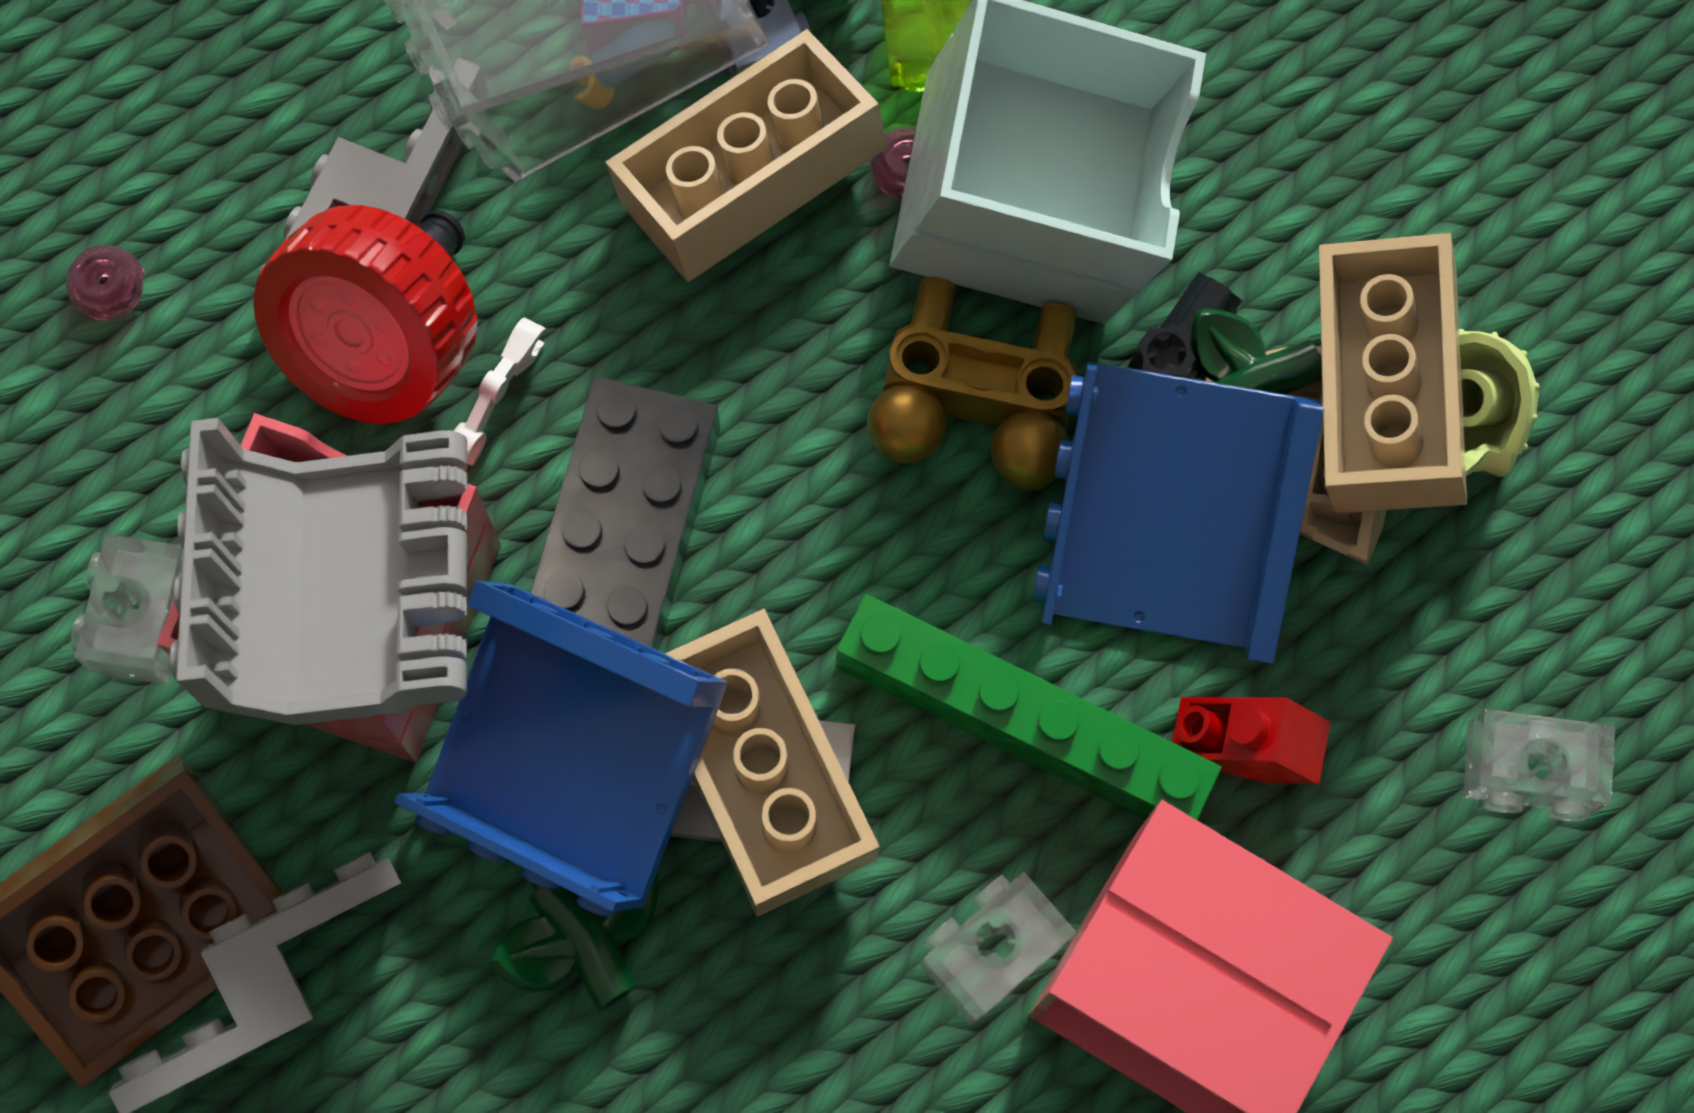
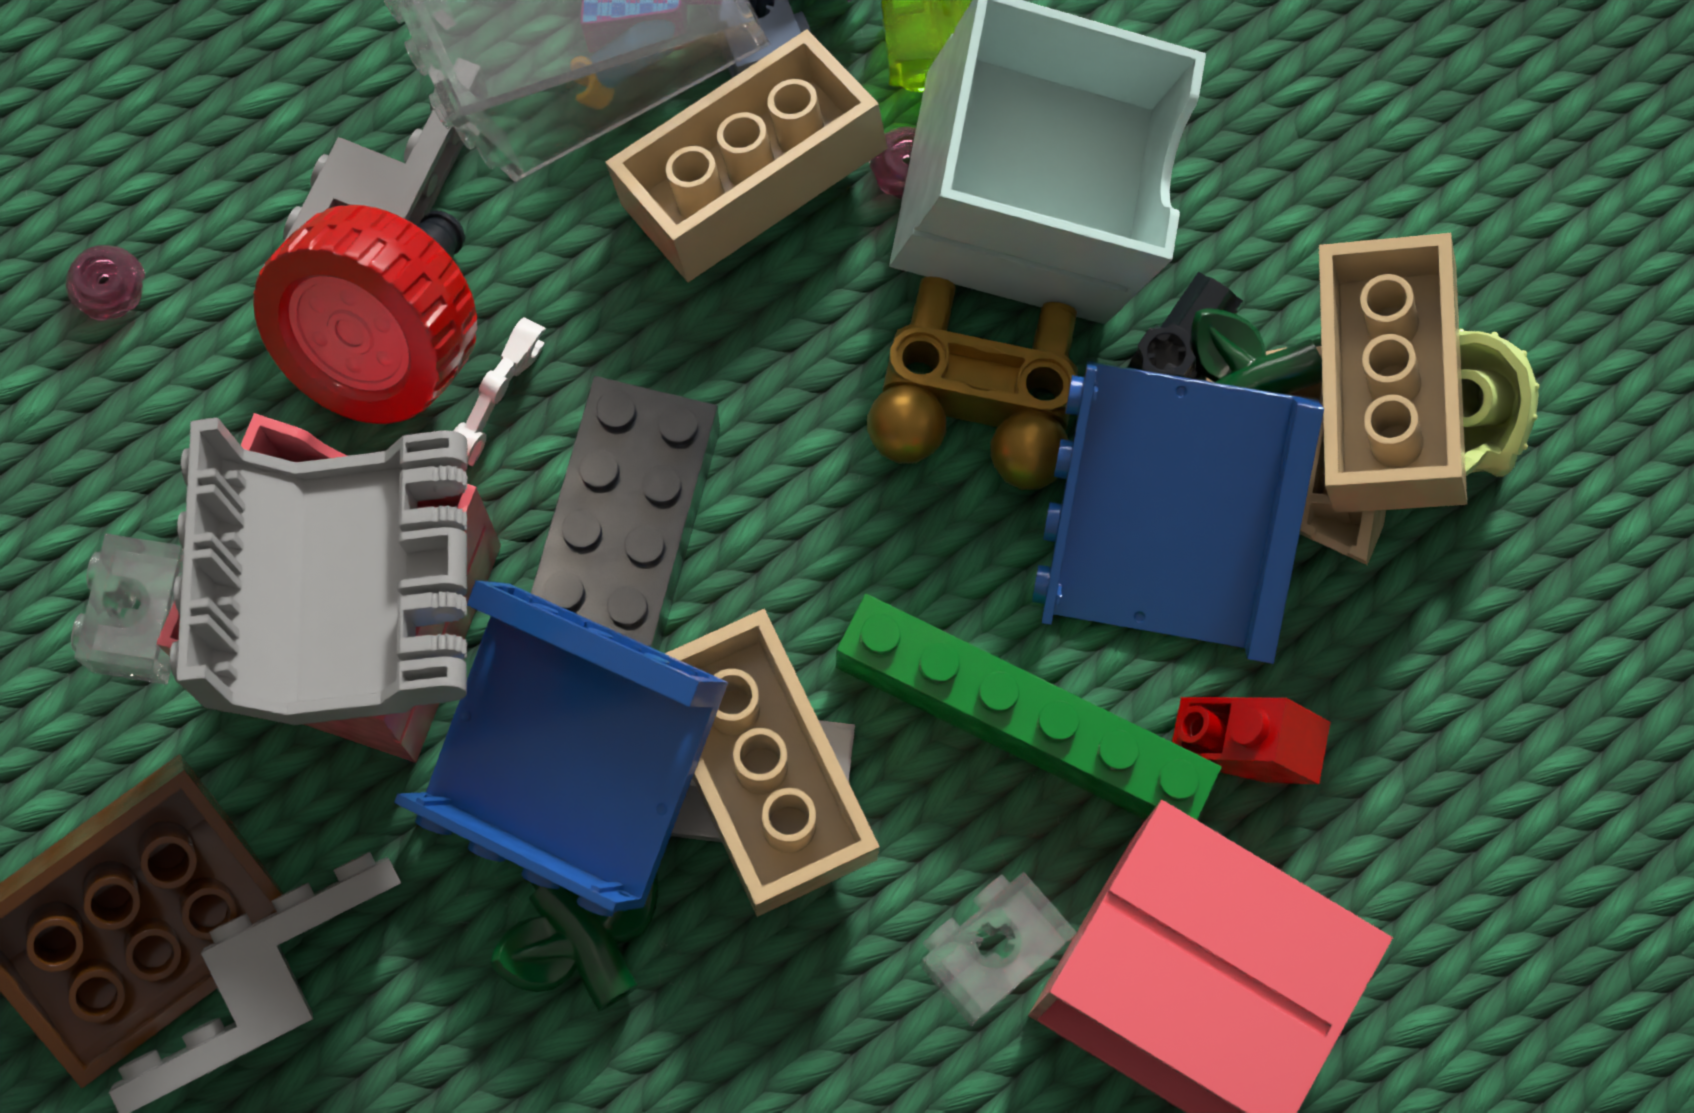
clear brick [1463,709,1615,822] -> none

